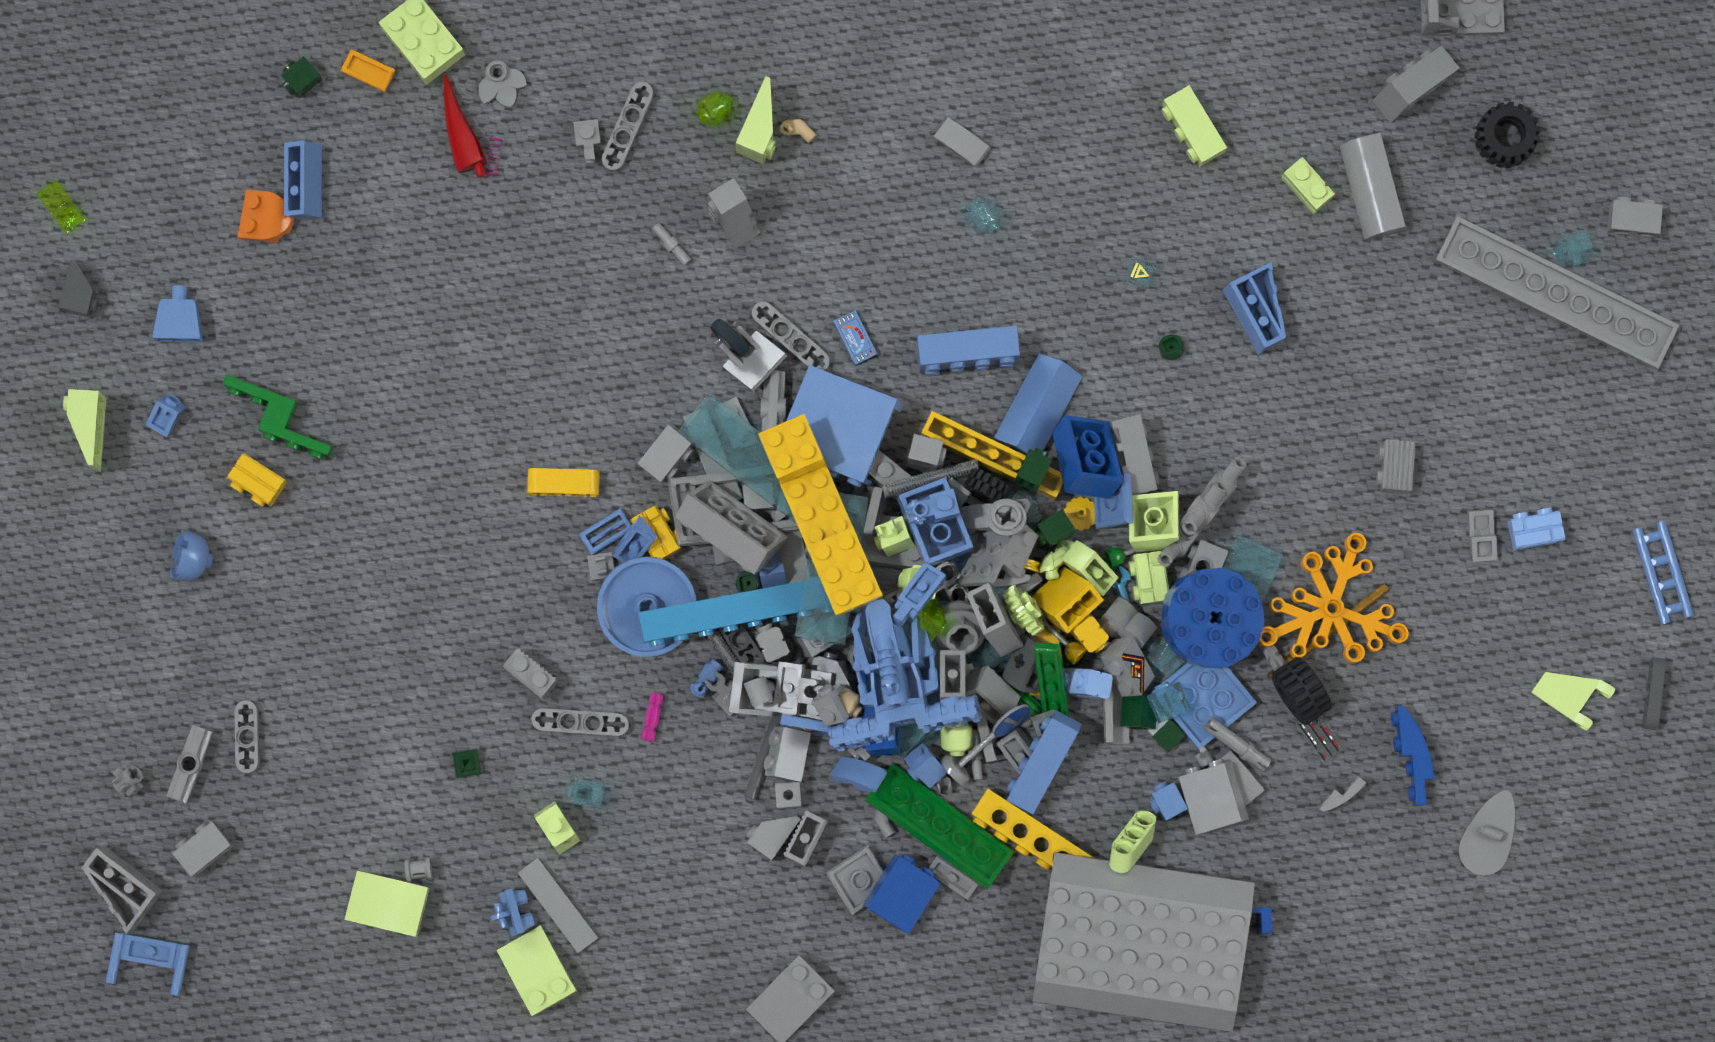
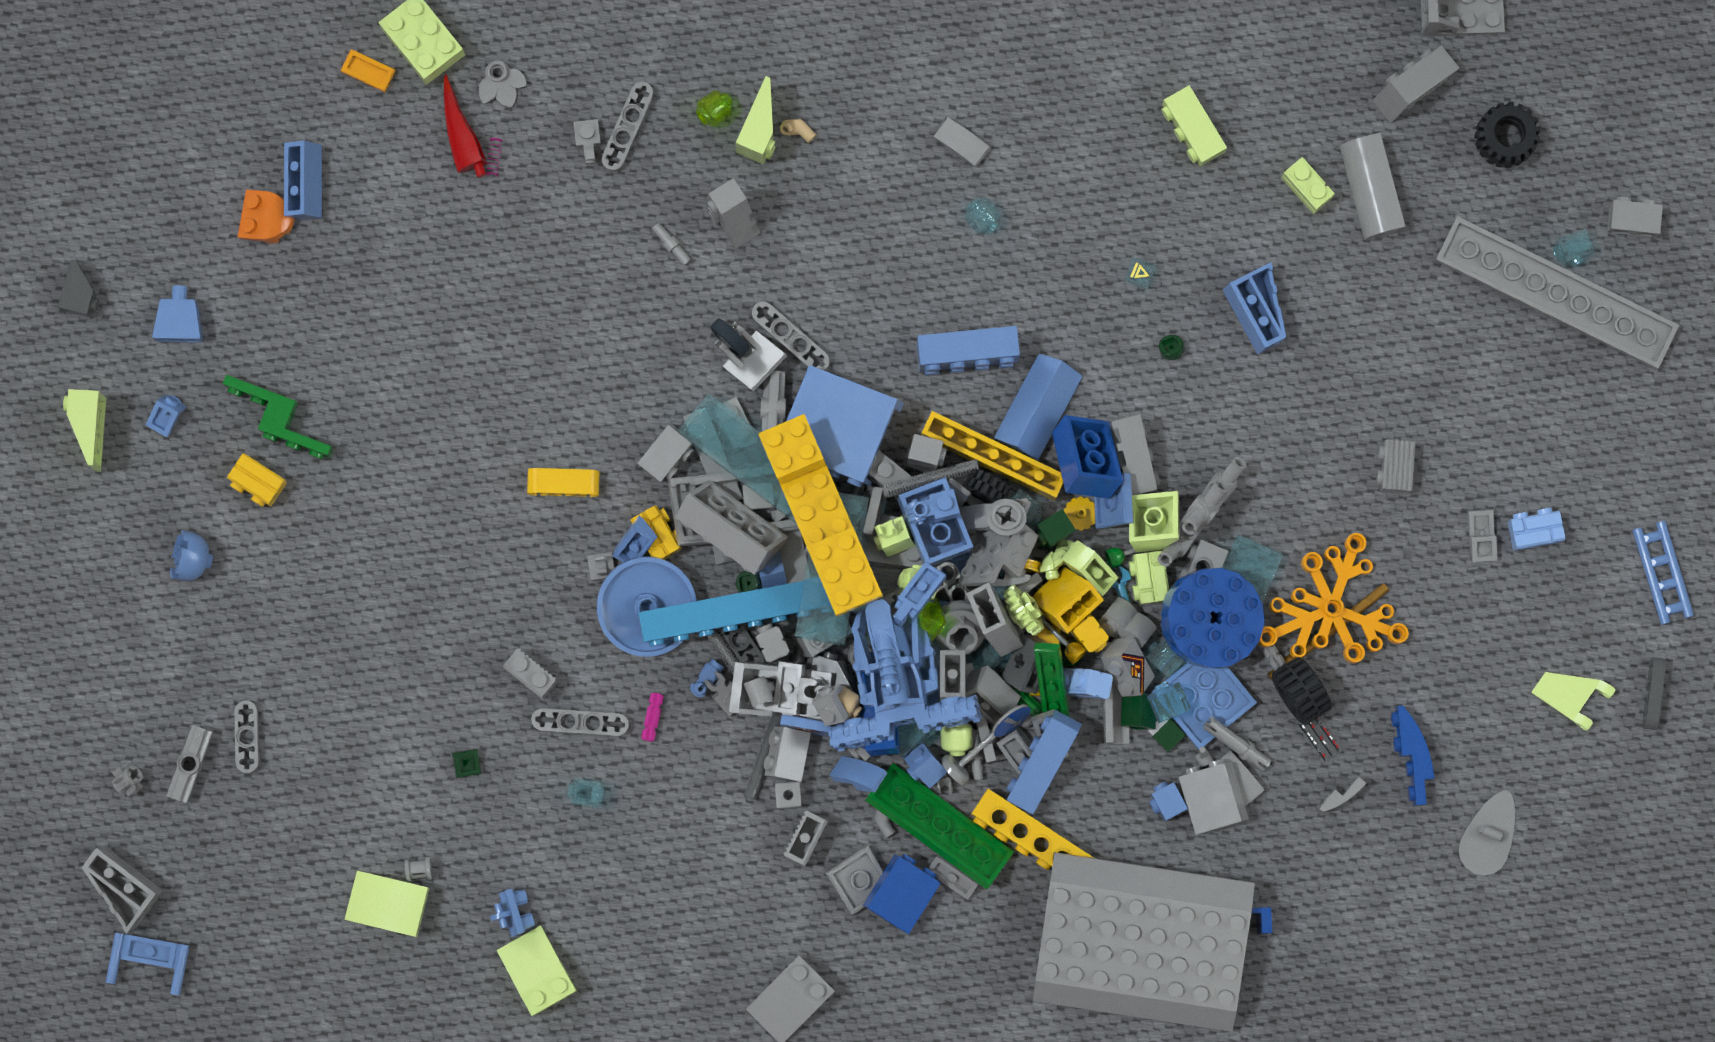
clear neon green slope [36,179,86,233] -> none
light grey brick [172,821,233,878] -> none
dark green brick [281,56,322,98] -> none
light grey tile [518,858,598,953] -> none
yellowish green torso [534,801,581,854] -> none
medium blue tile [579,508,631,555] -> none
light grey slope [746,816,801,861] -> none
medium blue tile [833,310,877,366] -> none
dark green brick [1014,448,1052,493] -> none
yellowish green beam [1109,811,1156,873] -> none

